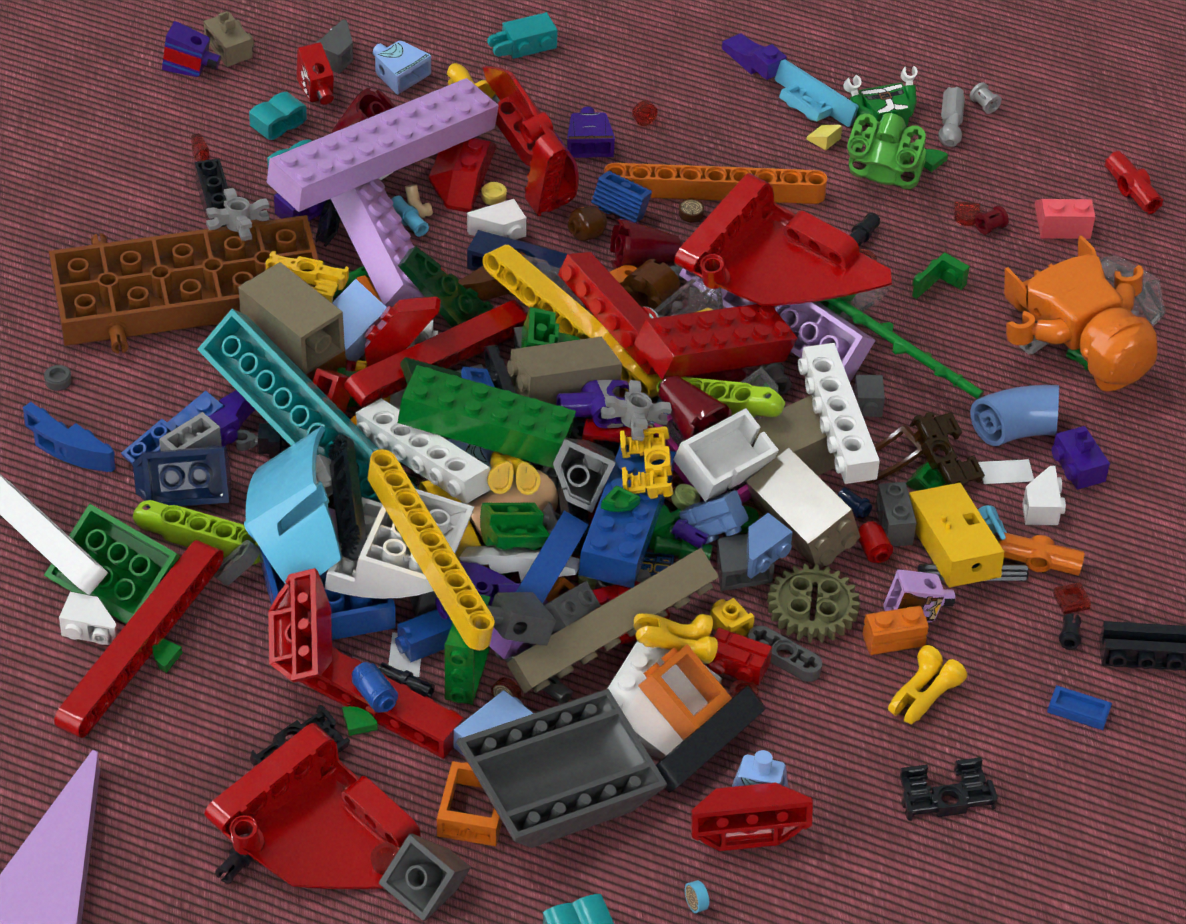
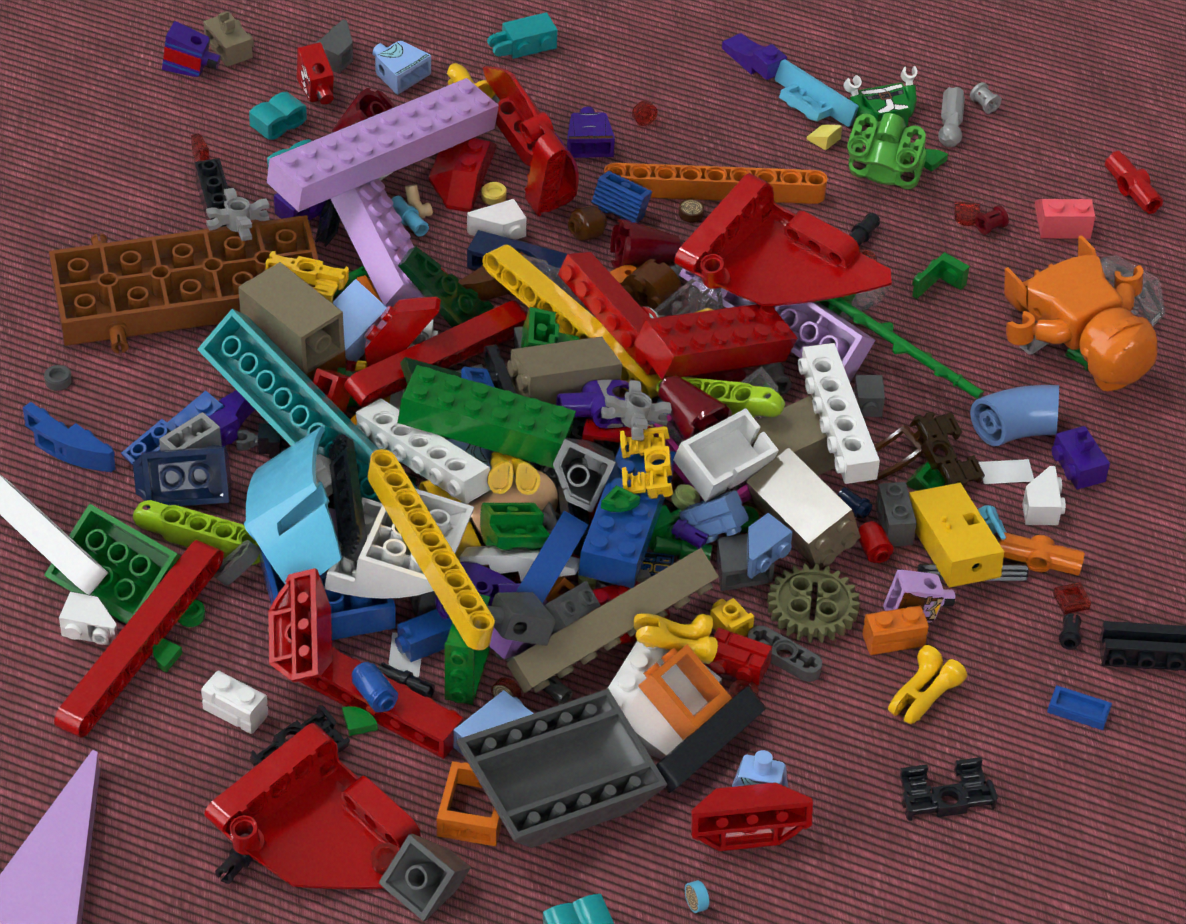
none -> green tile [178,599,205,627]
none -> white brick [201,671,268,734]

